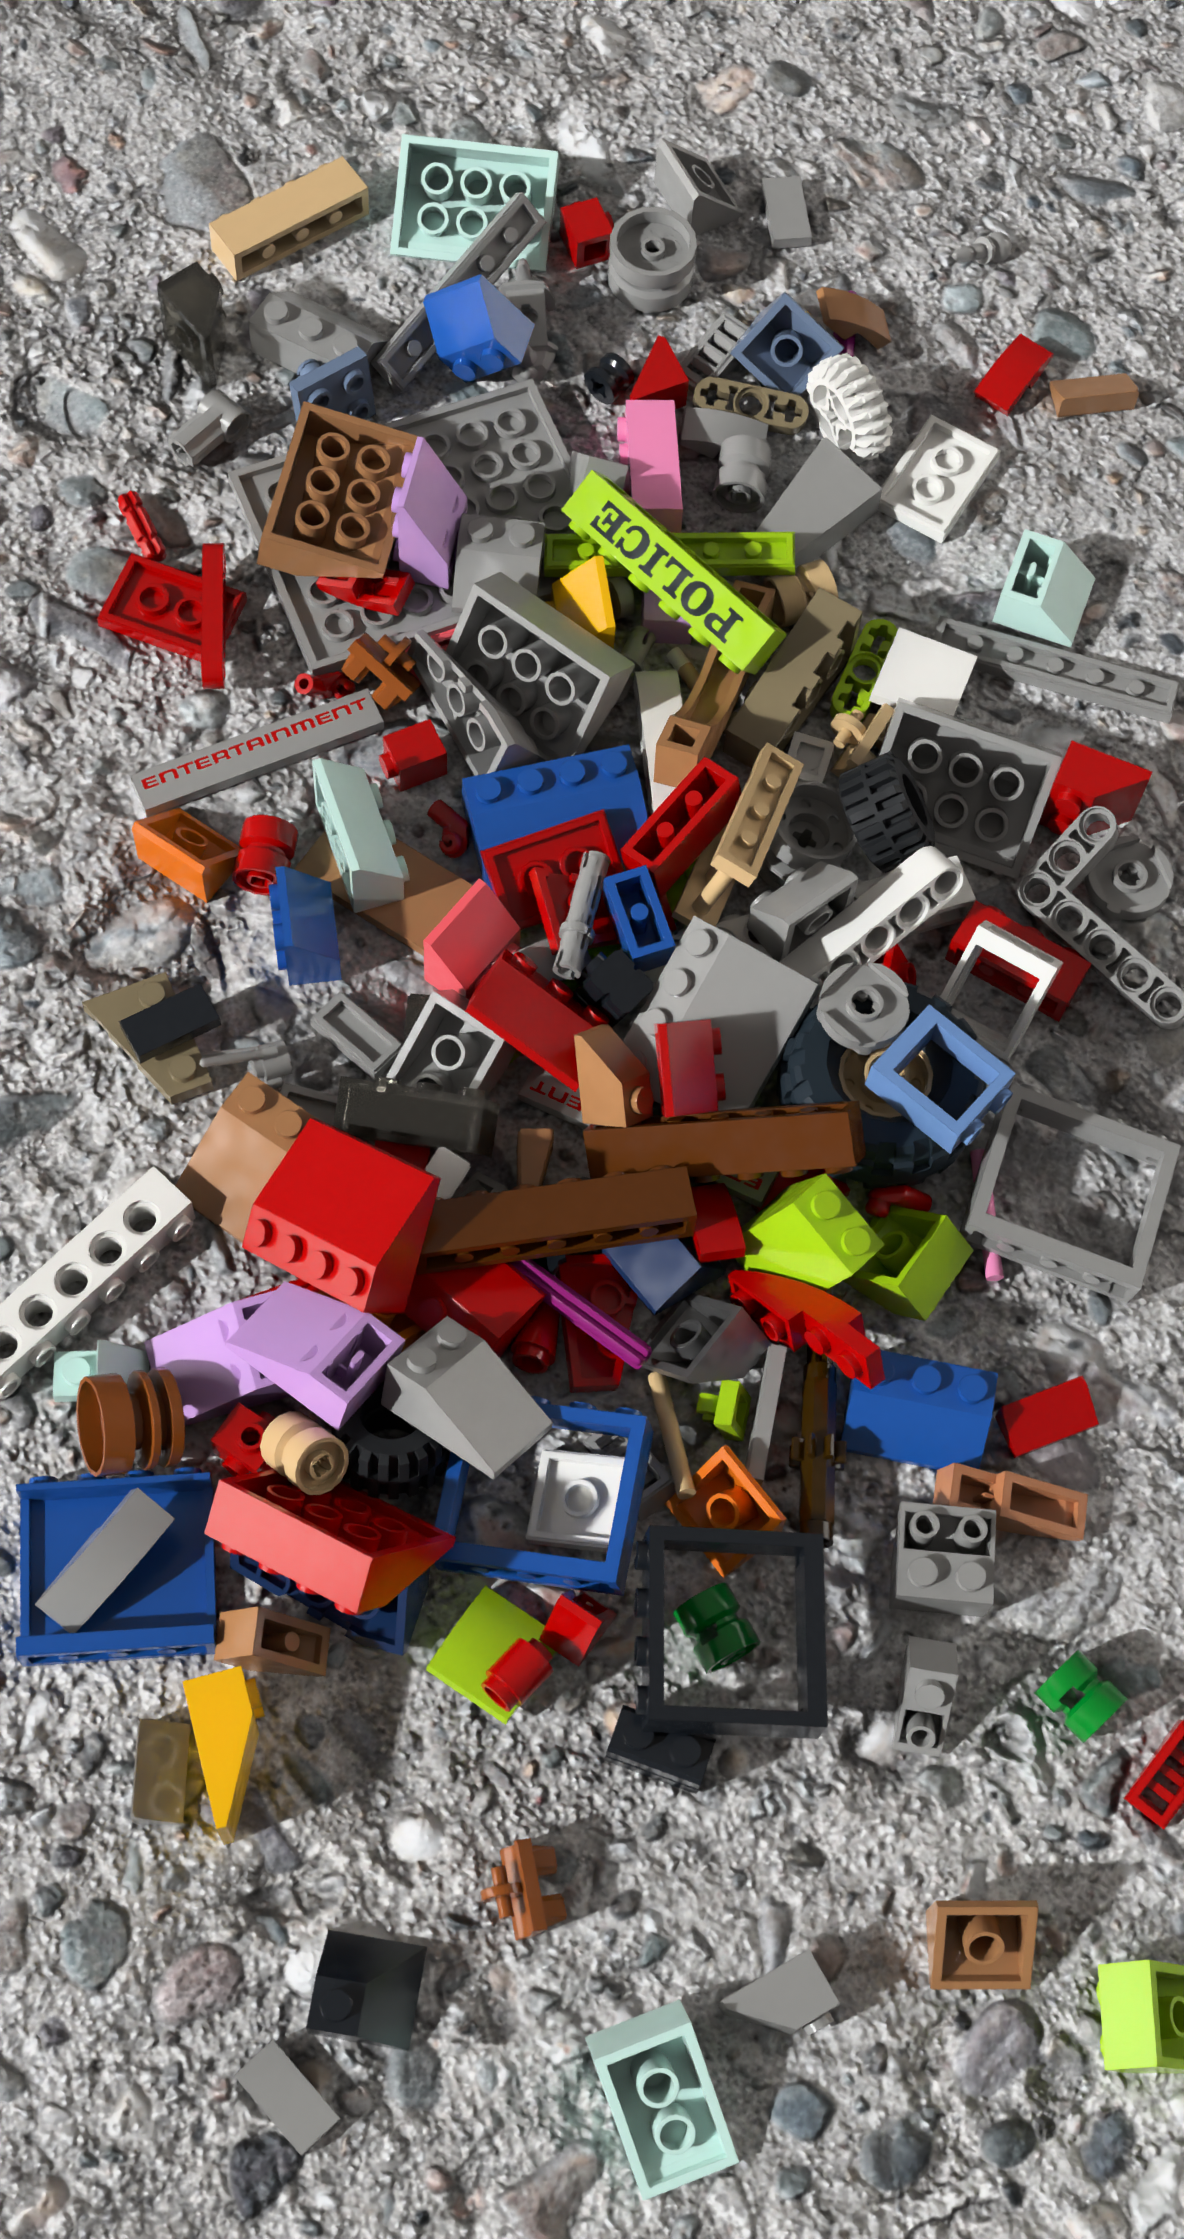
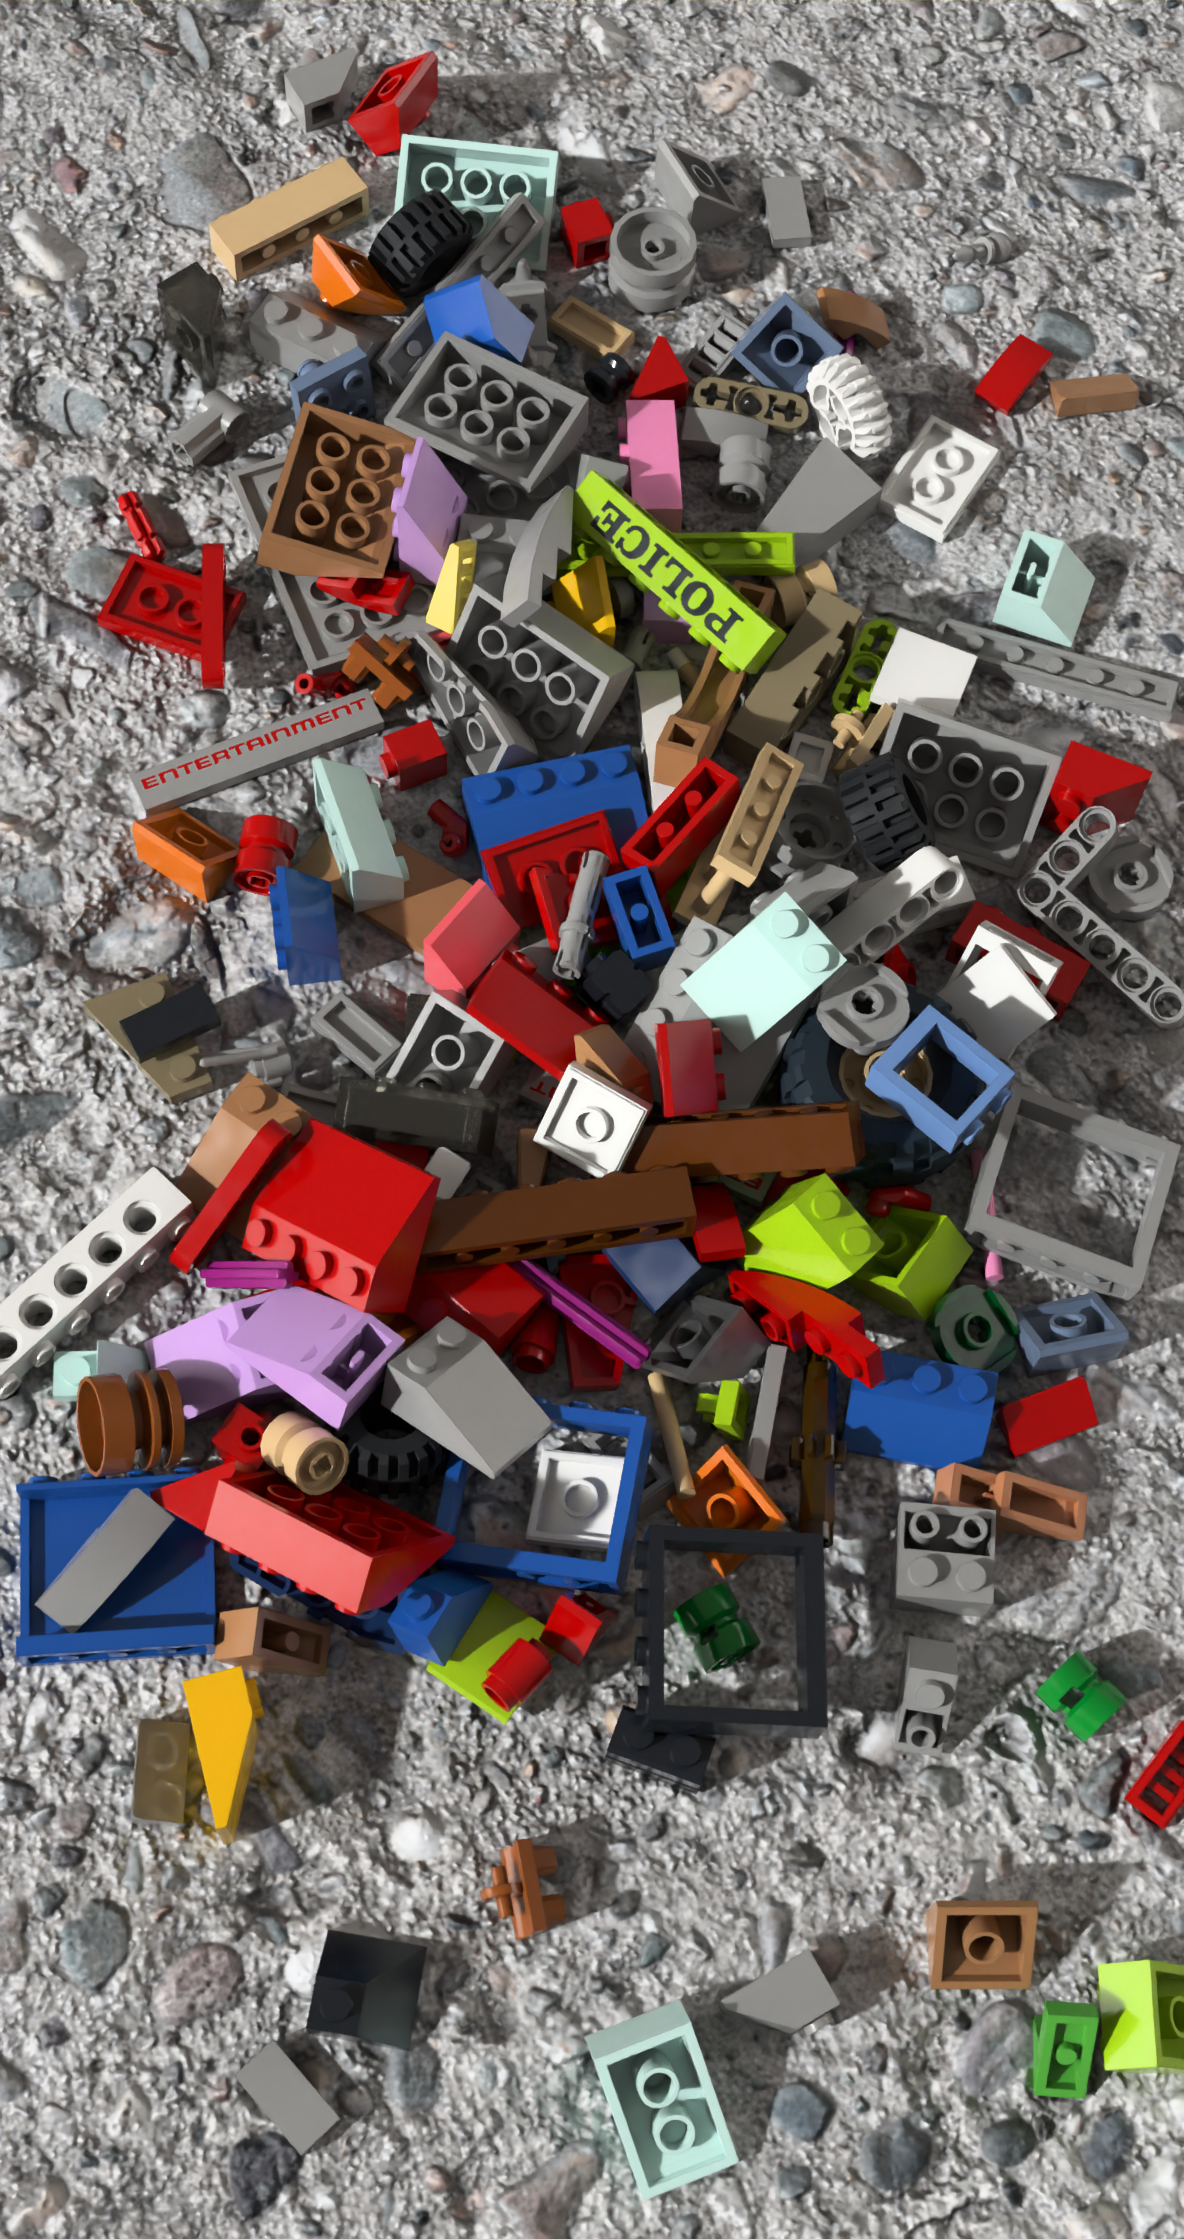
none -> red slope [150,1460,257,1532]
none -> red beam [169,1118,293,1275]
none -> magenta axle [200,1261,299,1289]
none -> light grey slope [284,47,358,133]
none -> orange slope [312,234,406,316]
none -> red slope [347,50,438,157]
none -> black tyre [368,190,474,298]
none -> light grey slope [384,331,589,493]
none -> blue slope [388,1567,494,1666]
none -> light yellow slope [426,539,477,634]
none -> light grey slope [500,485,574,628]
none -> white tile [533,1060,653,1178]
none -> tan tile [547,295,635,360]
none -> light aqua slope [680,891,847,1053]
none -> dark green plate [926,1284,1019,1373]
none -> white tile [931,943,1057,1059]
none -> sand blue slope [1013,1292,1129,1378]
none -> bright green slope [1033,2000,1099,2099]

